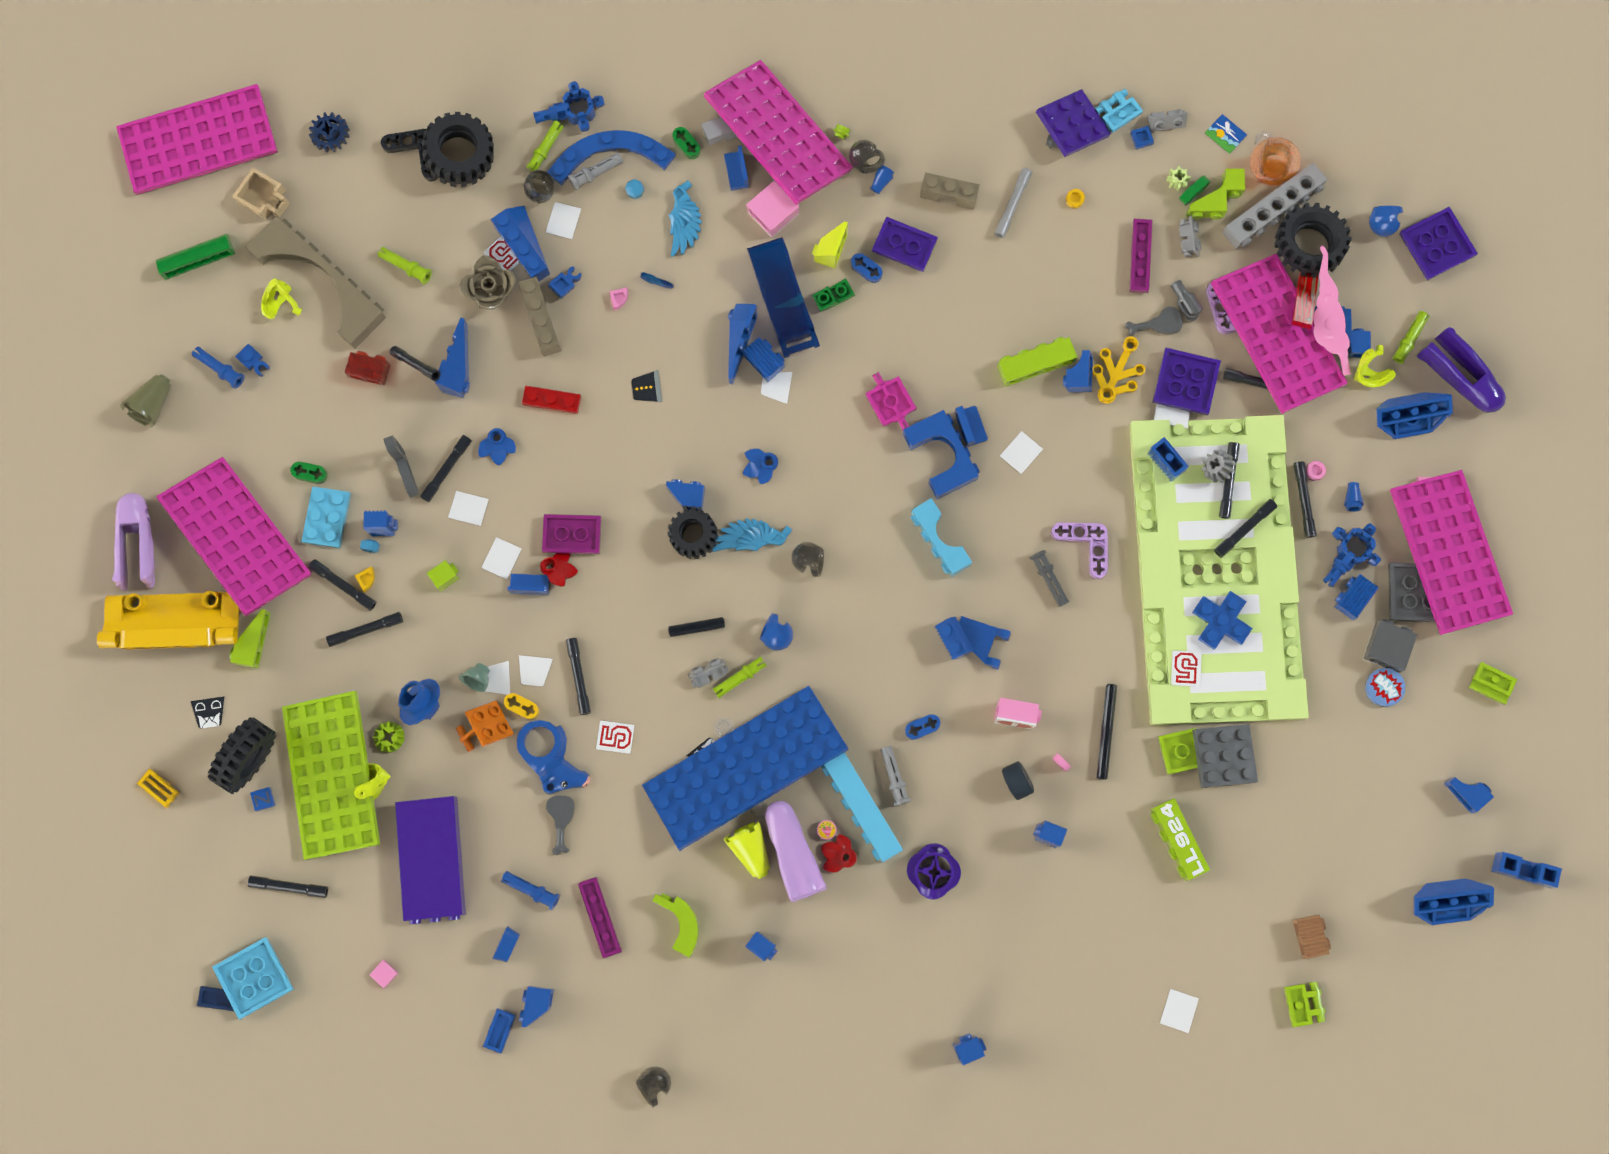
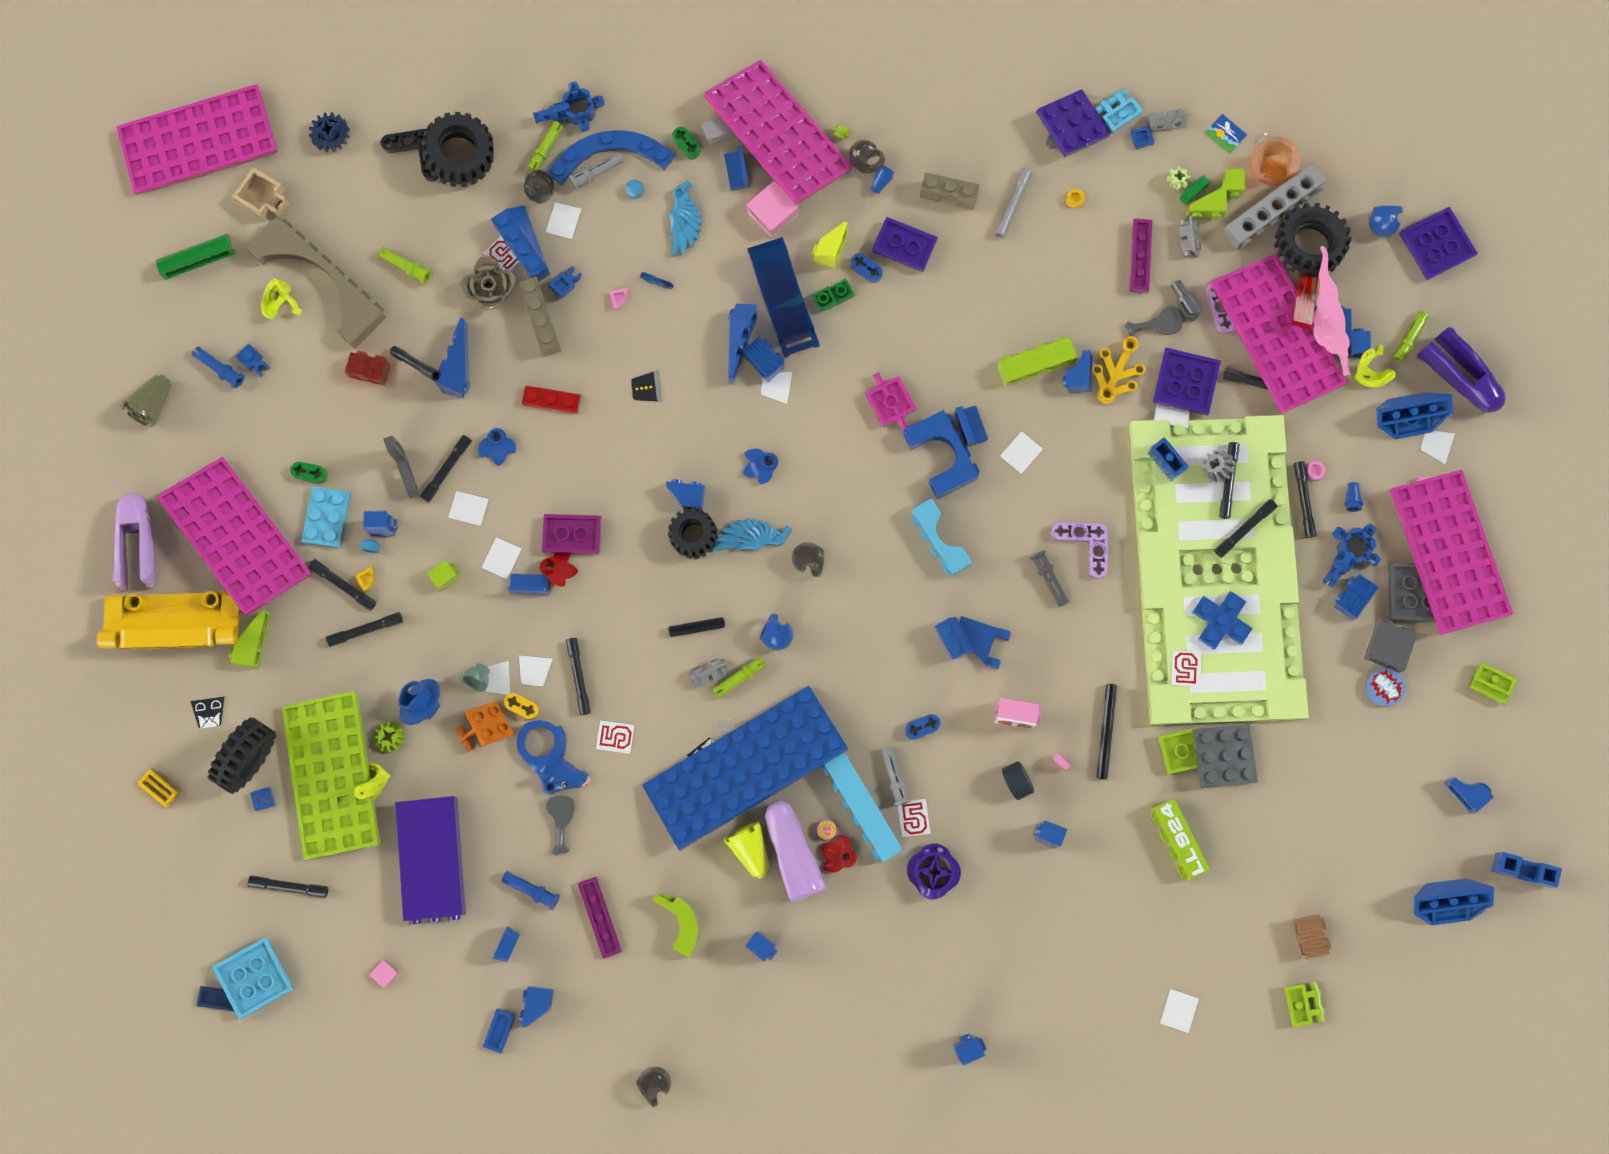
none -> white sticker [897,799,931,837]
none -> white sticker [1420,431,1455,464]

